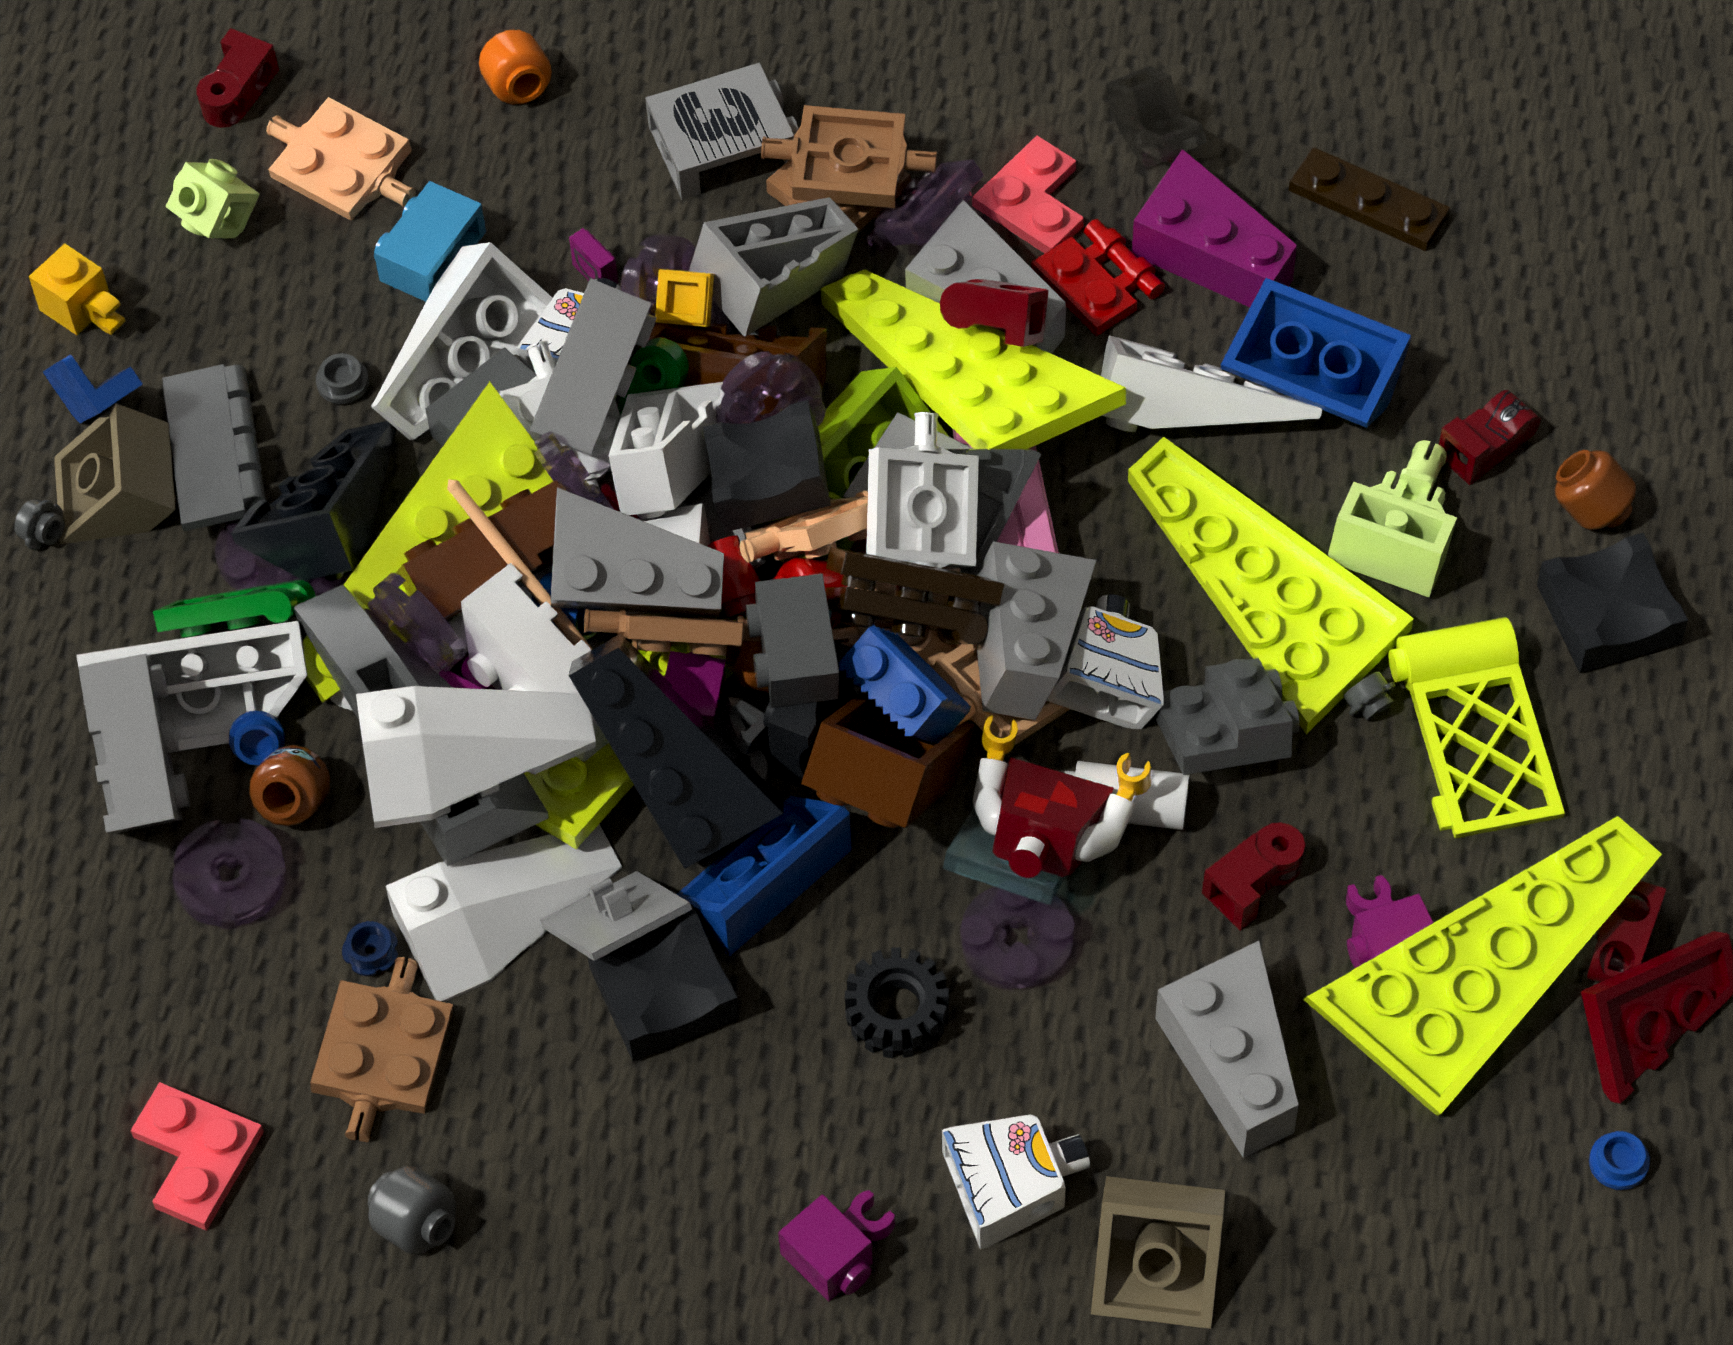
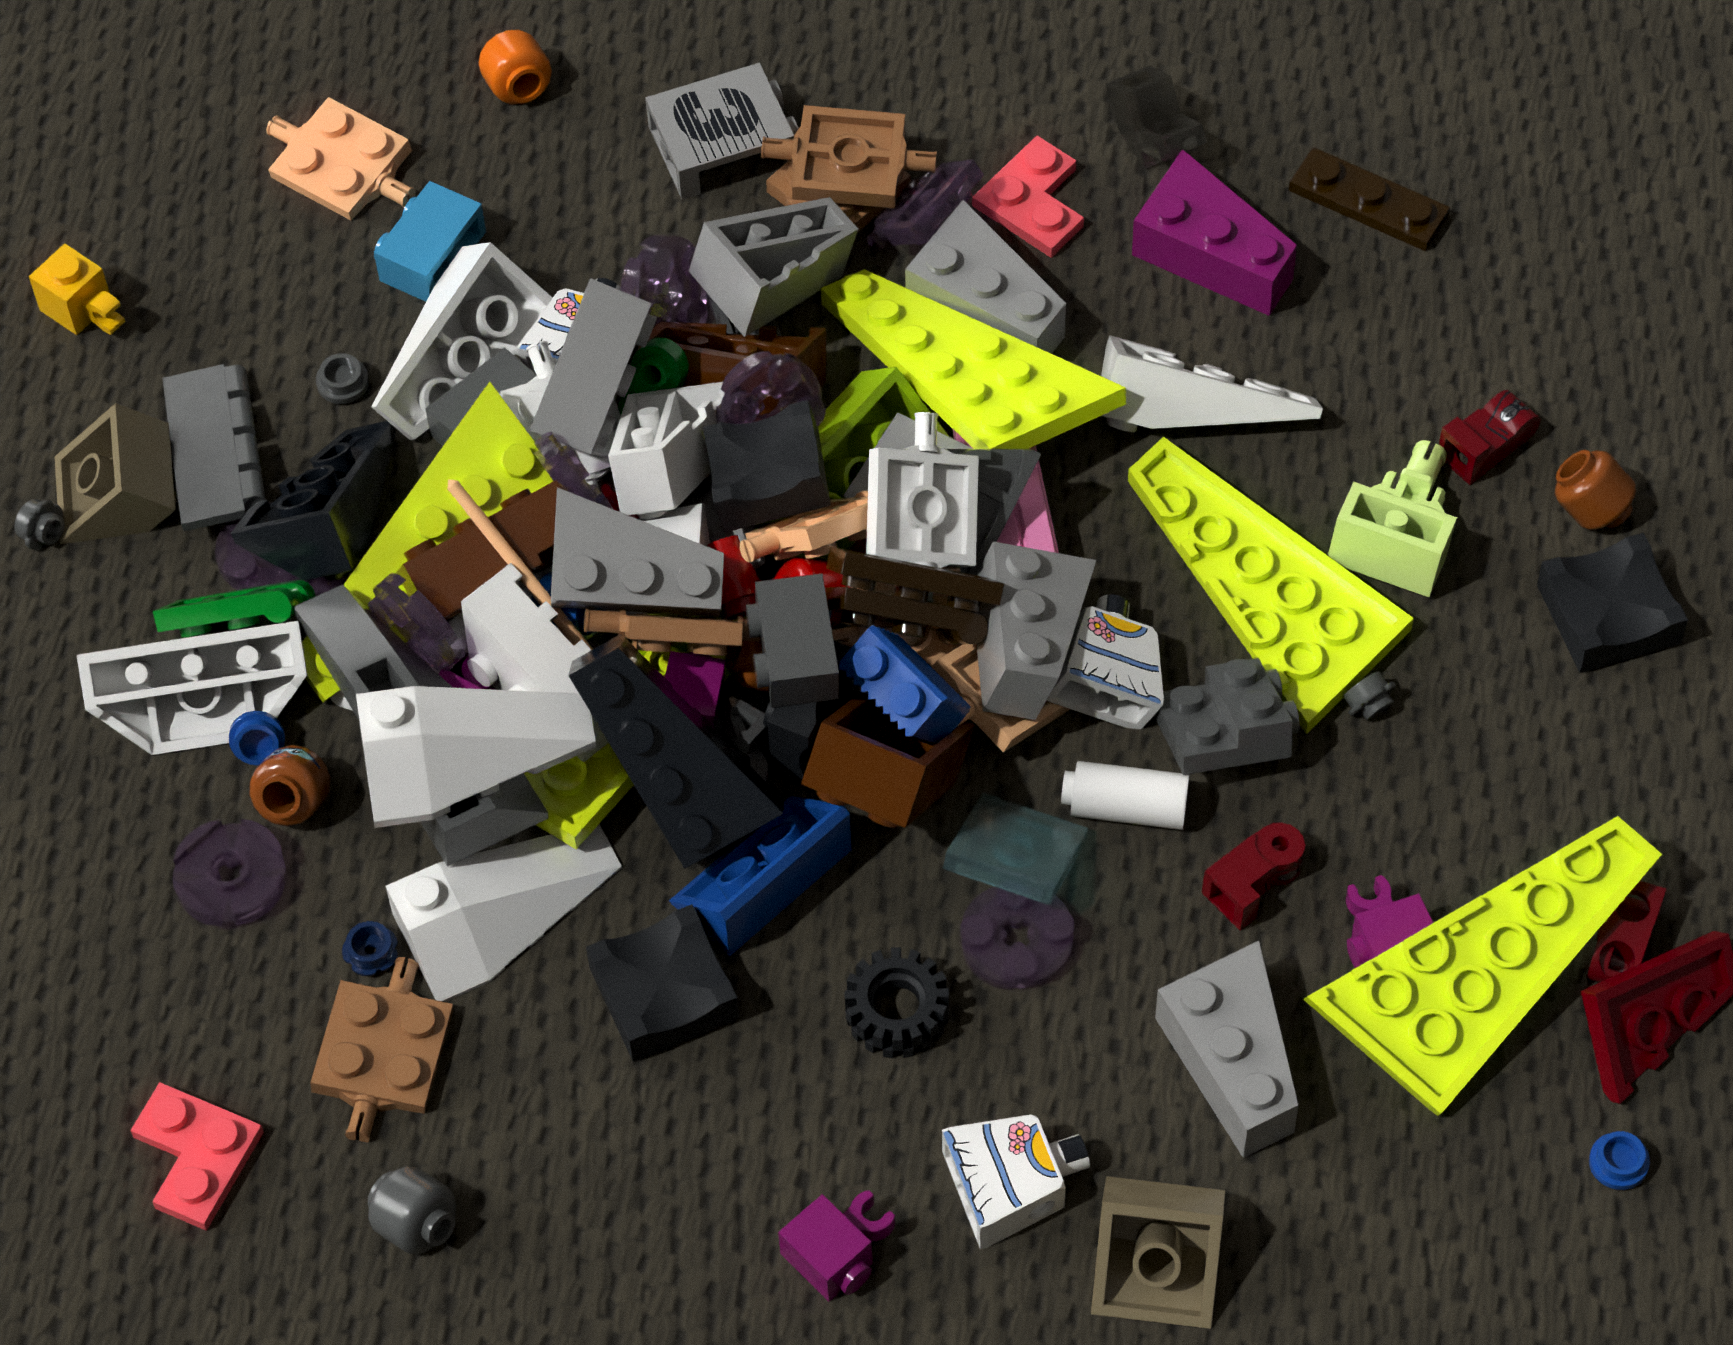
blue panel [43,355,142,423] -> none
light grey wedge [78,653,190,833] -> none
yellowish green brick [166,159,260,238] -> none
dark red leg [196,28,279,128] -> none
light grey piece [540,871,692,961] -> none
magenta tile [569,228,619,284] -> none
yellow tile [655,269,714,327] -> none
dark red leg [940,279,1049,347] -> none
torso [973,715,1152,878] -> none
red plate [1031,219,1165,336] -> none
blue slope [1221,278,1411,428] -> none
neon yellow piece [1388,617,1565,839] -> none

